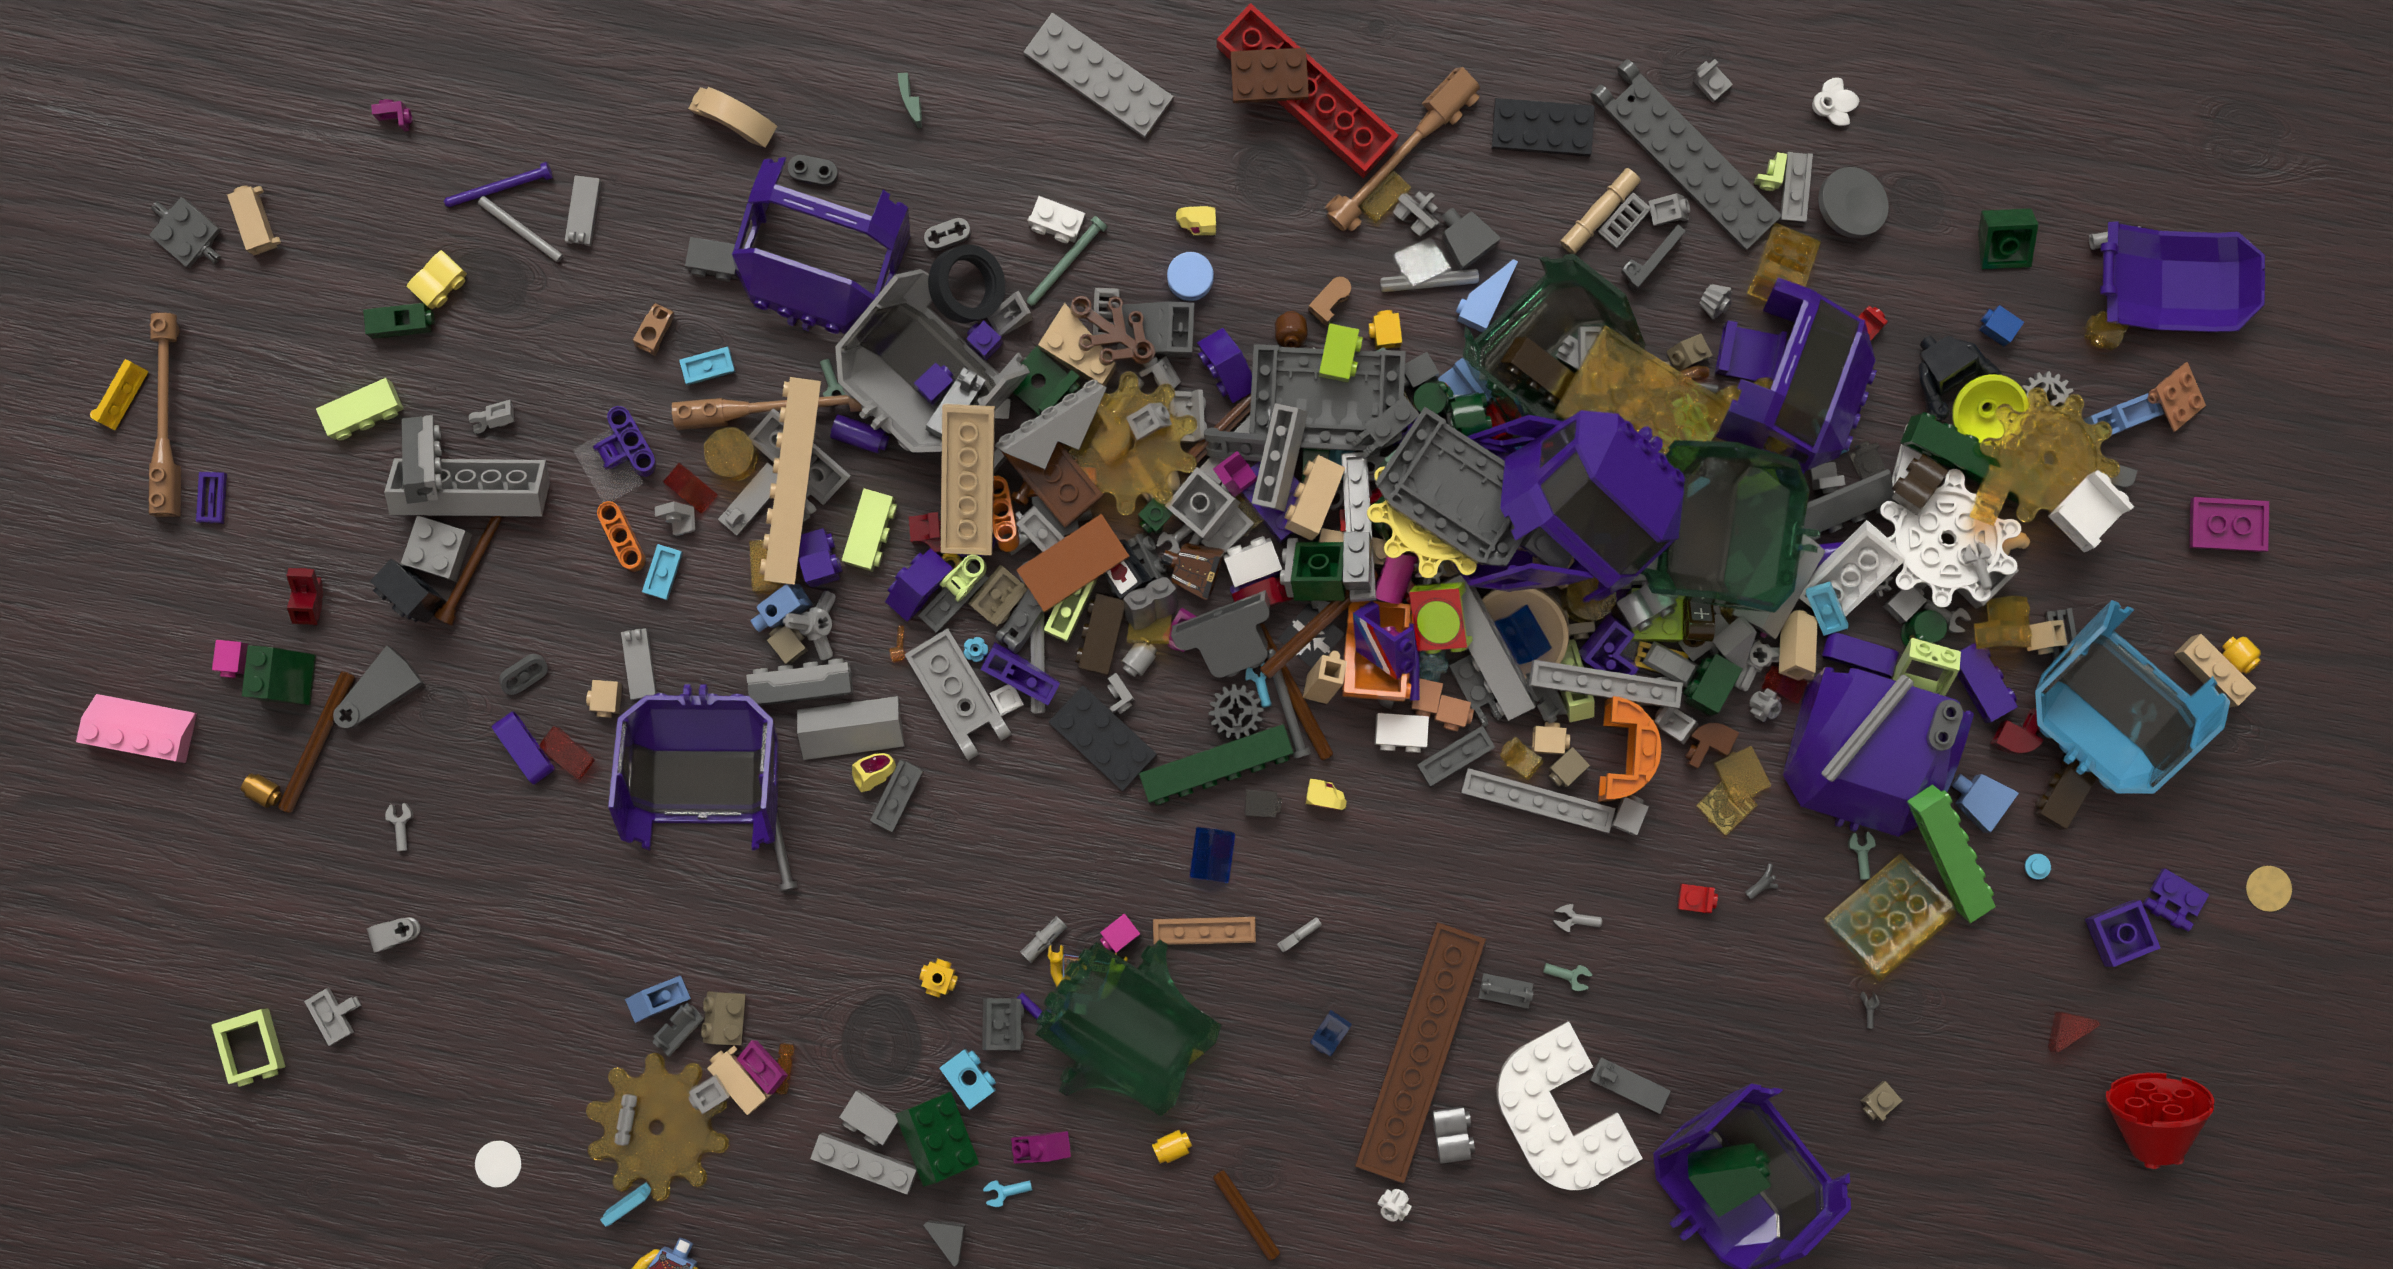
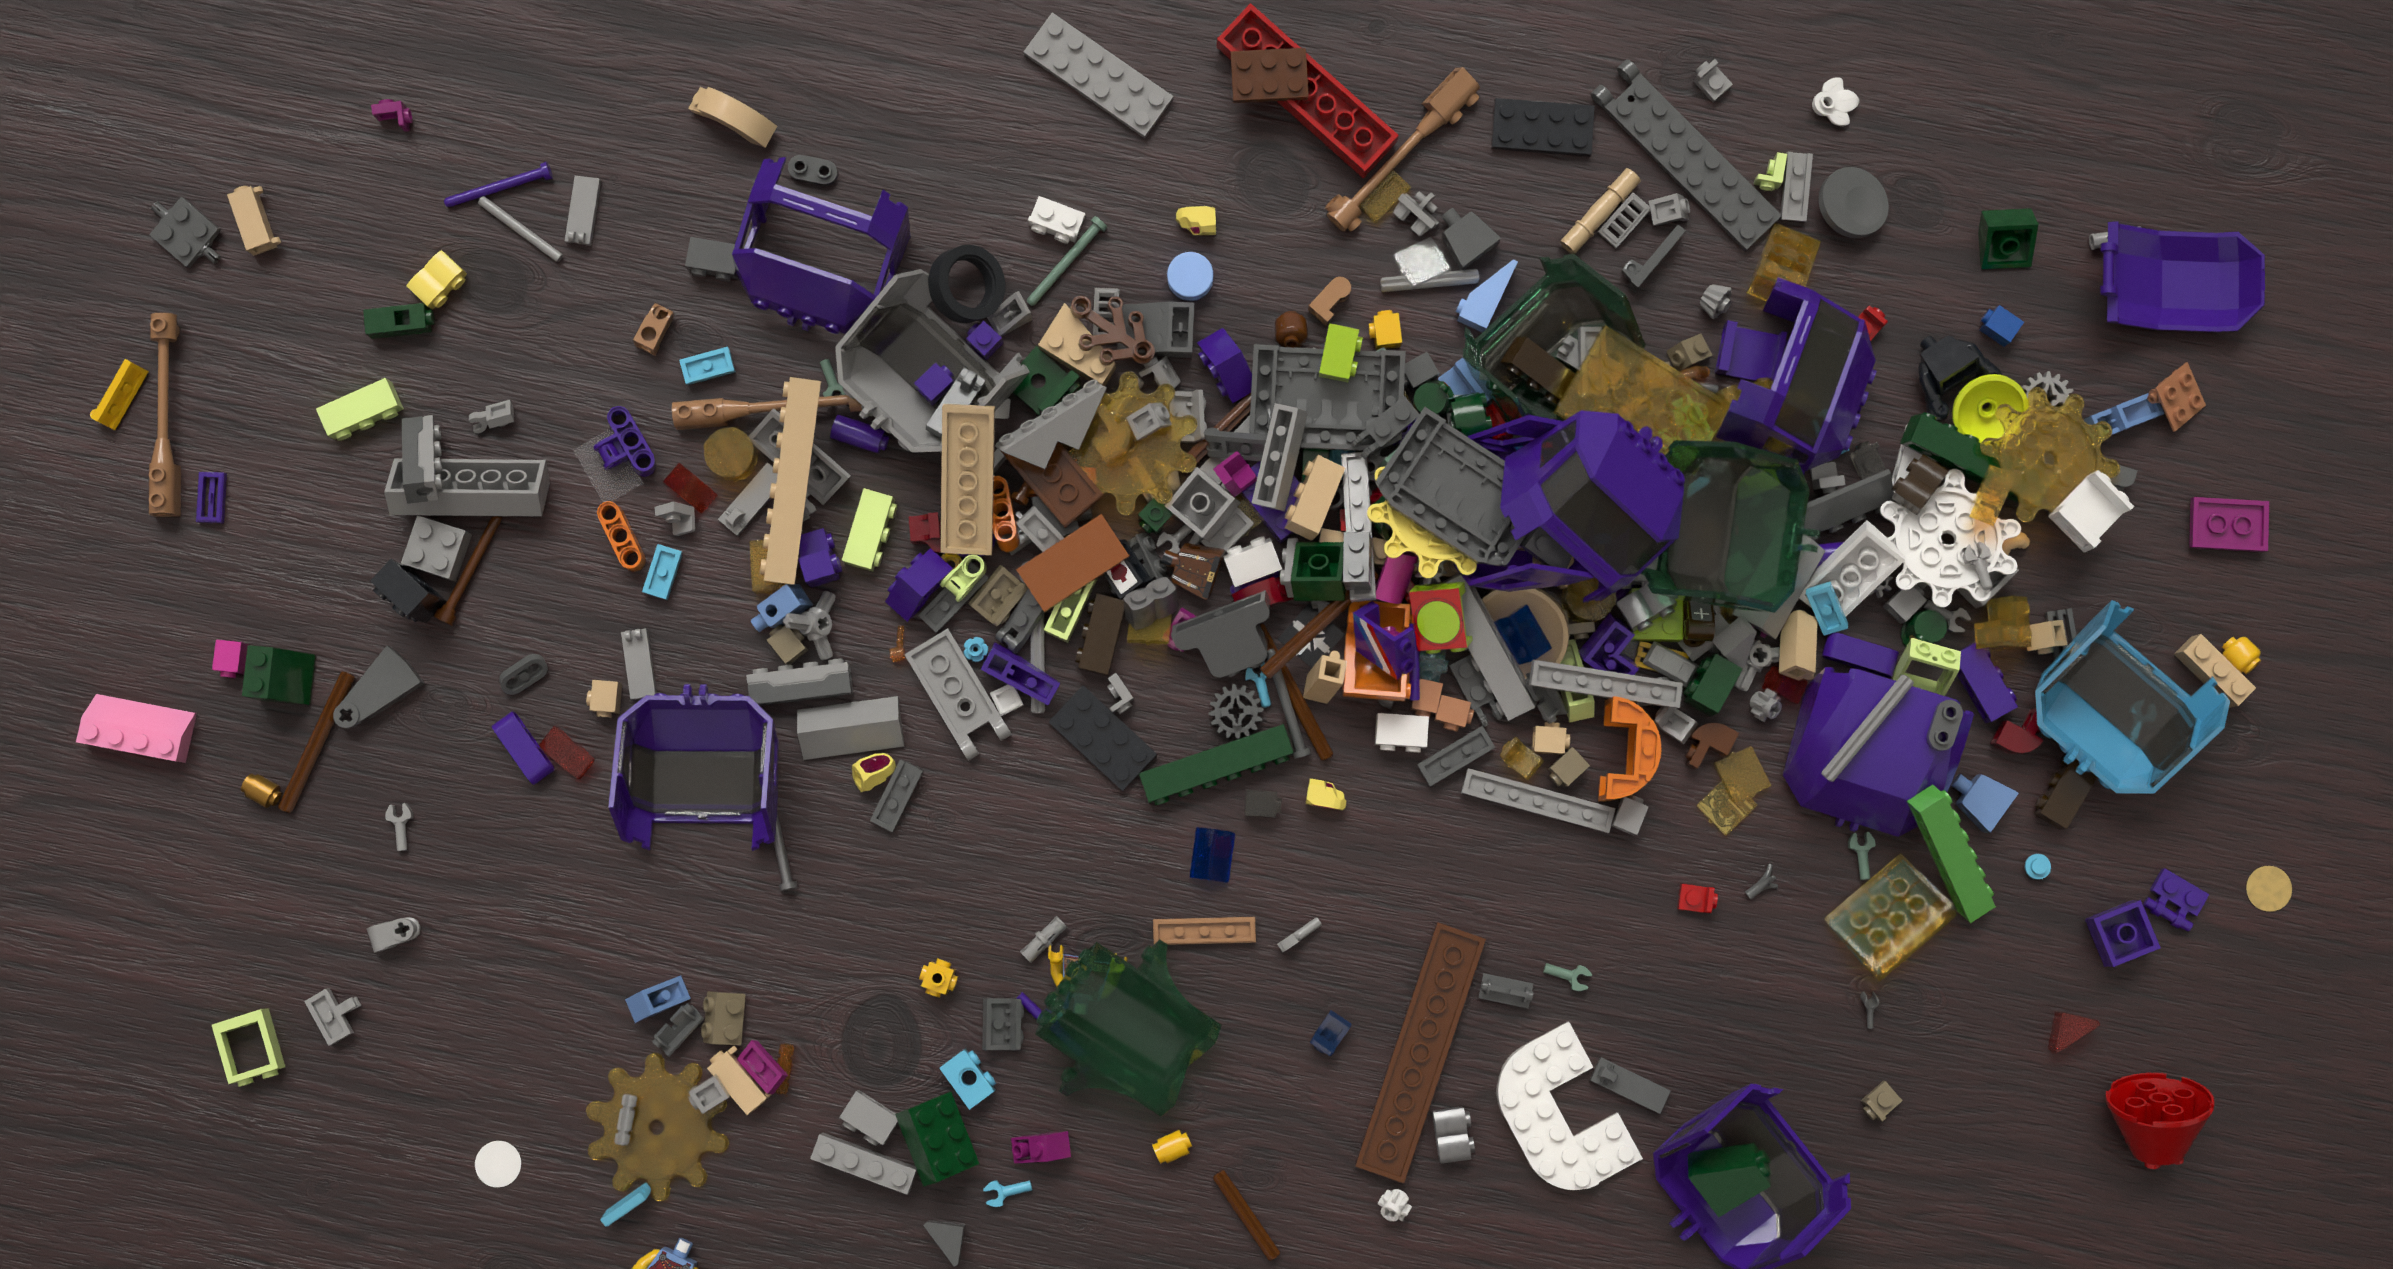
dark red brick [286,568,323,625] -> none
sand green slope [898,73,922,128] -> none
light grey beam [924,218,971,251] -> none
dark pink brick [1100,914,1140,953] -> none
light grey brick [1122,638,1158,677] -> none
light grey bar [1553,904,1602,932] -> none
clear yellow brick [2085,310,2128,351] -> none

